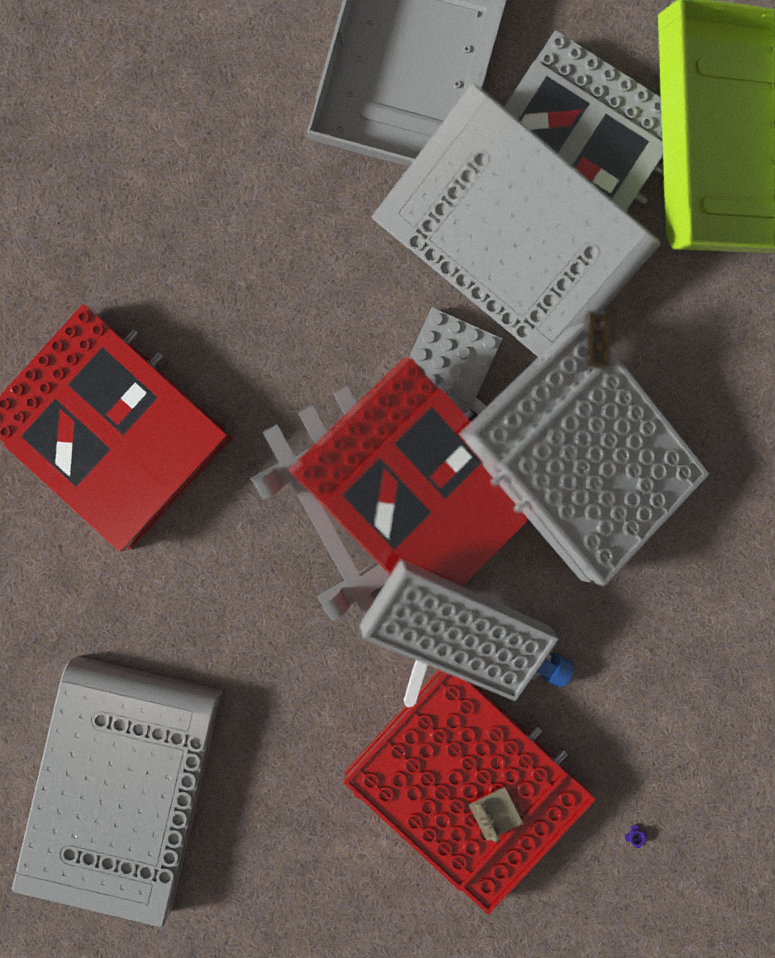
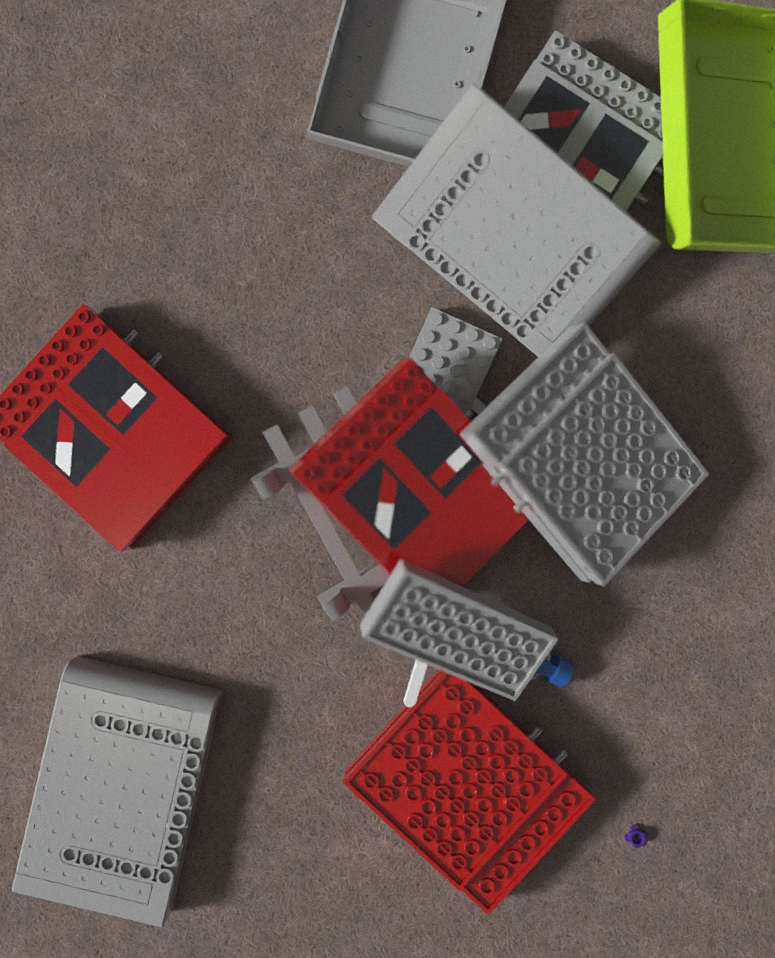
dark tan hinge [469,787,523,842] -> none
dark brown plate [585,311,610,369] -> none

